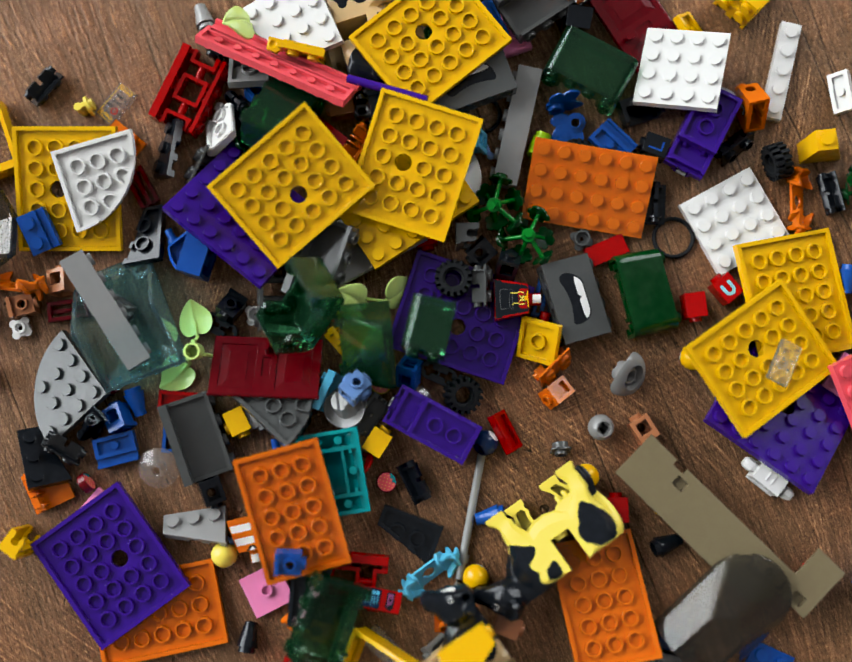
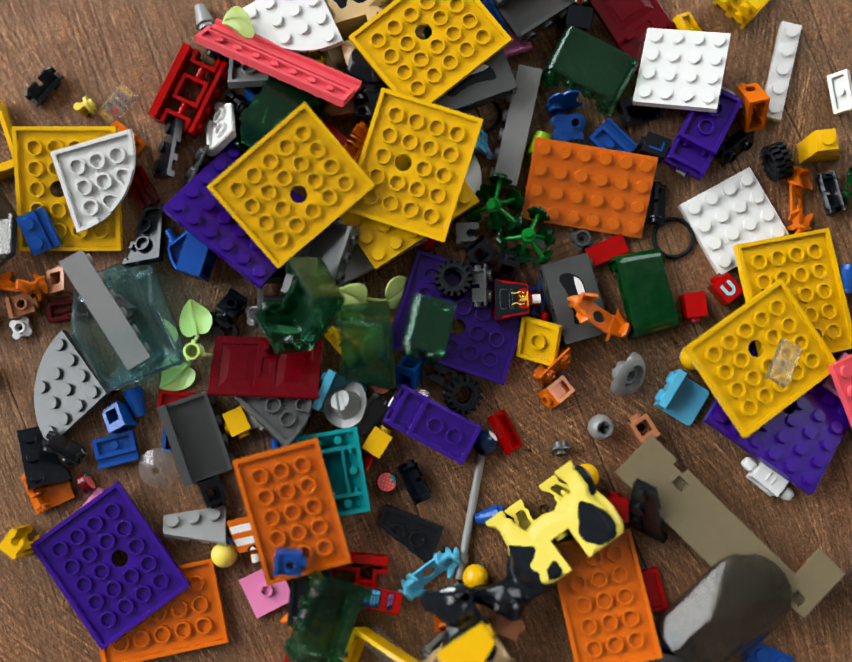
black hinge [76,405,108,441] -> none
black cone [237,621,258,654] -> none
yellow hinge [266,36,326,63] -> none
medium blue brick [338,369,372,407] -> none
dark purple bar [346,74,428,101] -> none
black cone [649,533,683,557] -> none
none -> orange piece [567,292,631,341]
none -> black wing [626,478,668,544]
none -> red tile [641,566,669,613]
none -> medium azure bracket [653,369,709,426]

